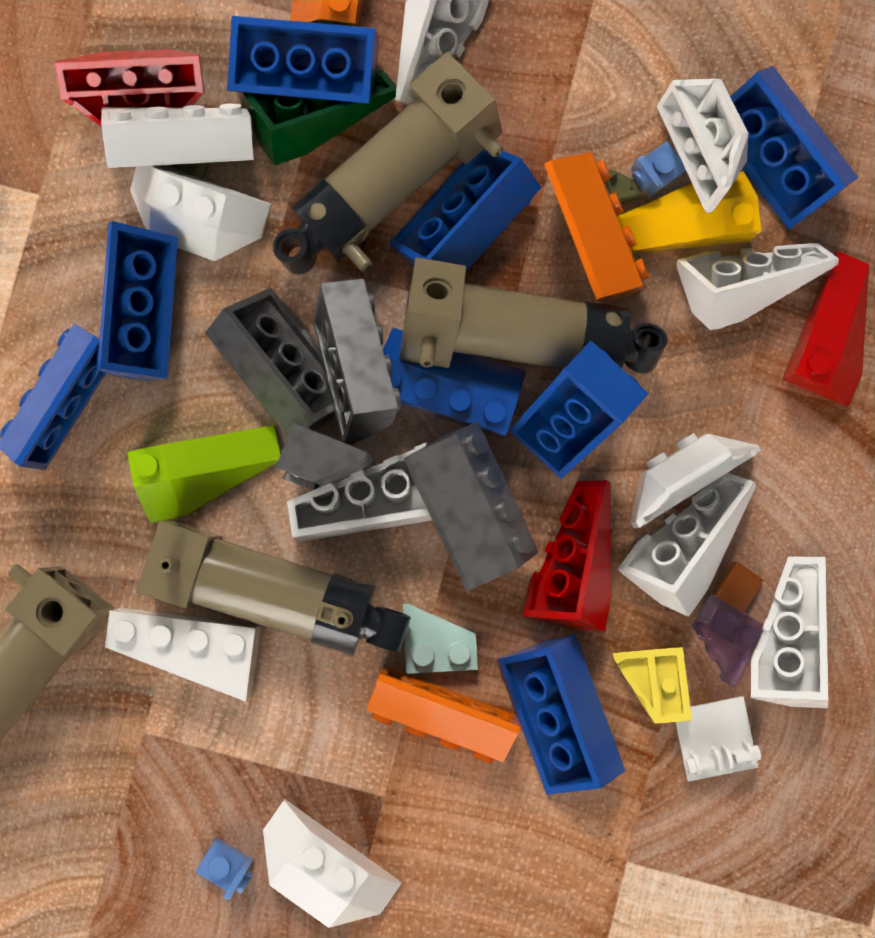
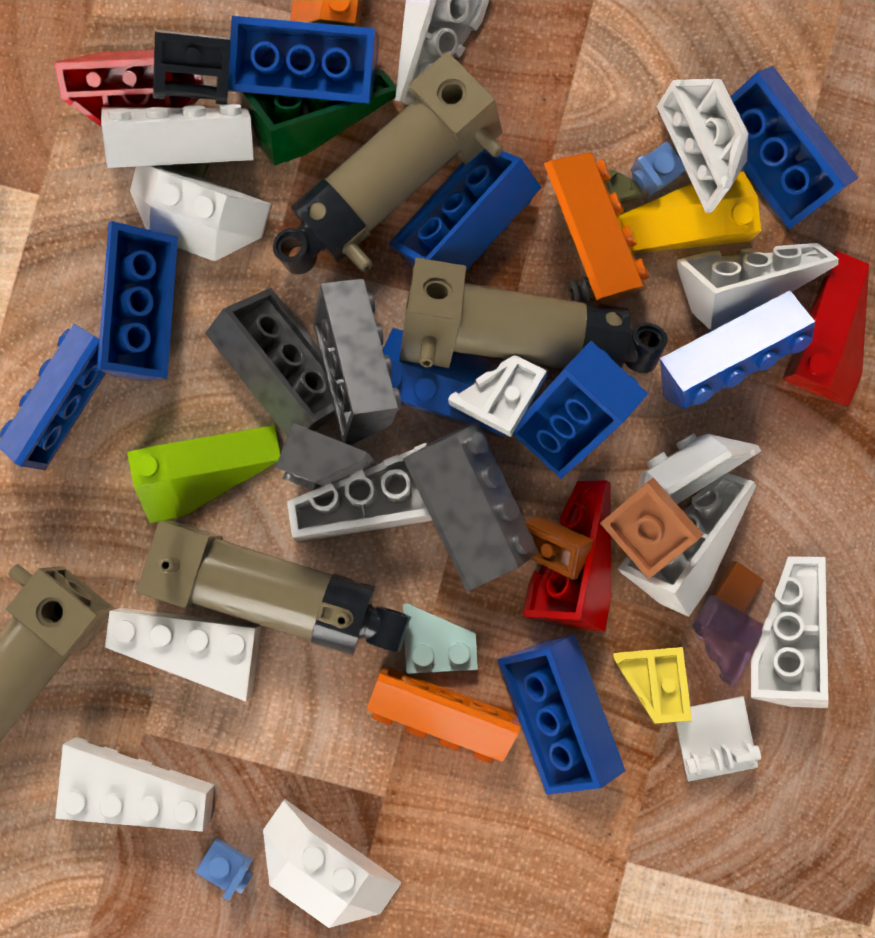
none -> white wedge [55,736,215,832]
none -> black plate [153,29,231,104]
none -> white wing [448,355,547,437]
none -> dark orange slope [525,516,594,580]
none -> dark grey bush [569,277,594,303]
none -> nougat plate [600,477,704,579]
none -> slope [660,291,815,409]

